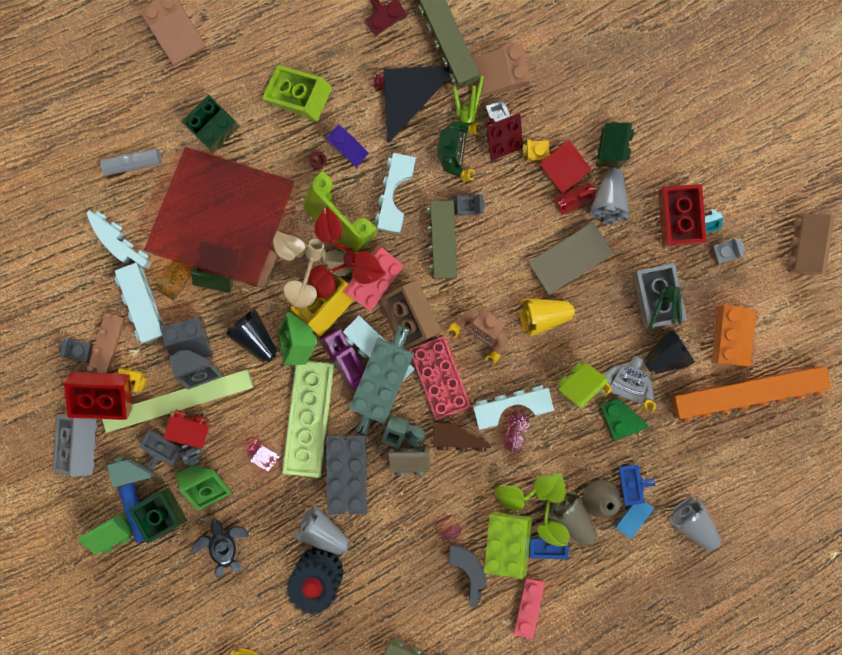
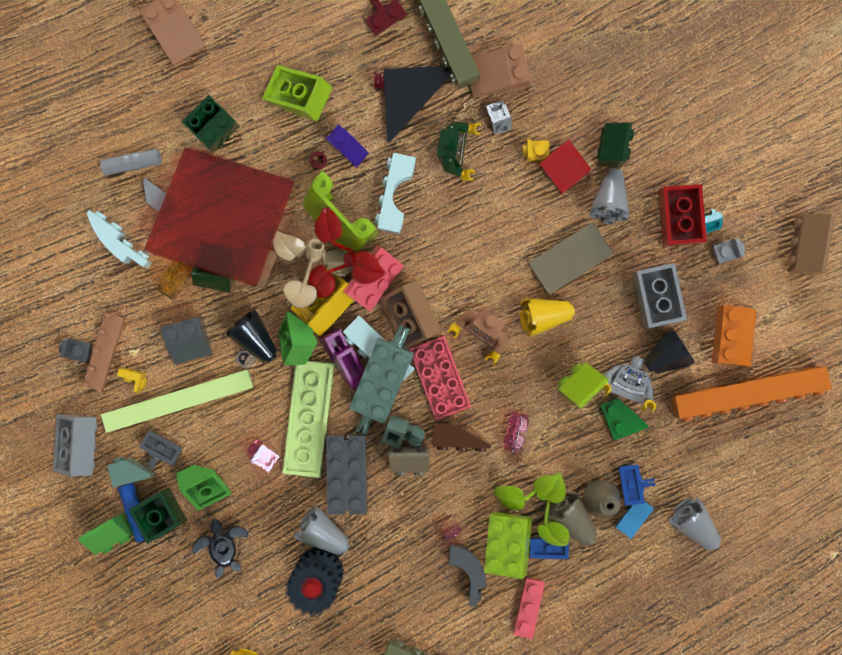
red brick [64,372,133,420] -> none
light aqua brick [115,263,164,343] -> none
red brick [164,409,209,449] -> none
dark grey slope [169,350,224,390] -> none
dark grey gear [178,444,202,466] -> none
olive brick [427,200,457,280] -> none
lime plant [453,75,484,123] -> none
dark grey bracket [453,194,485,216] -> none
light aqua arch [473,385,554,430] -> none
dark red hinge [485,113,523,161] -> none
red hinge [554,183,596,215] -> none
dark green plant [648,286,682,330] -> none
none -> light grey tile [143,178,175,215]
none -> clear tile [235,349,255,368]

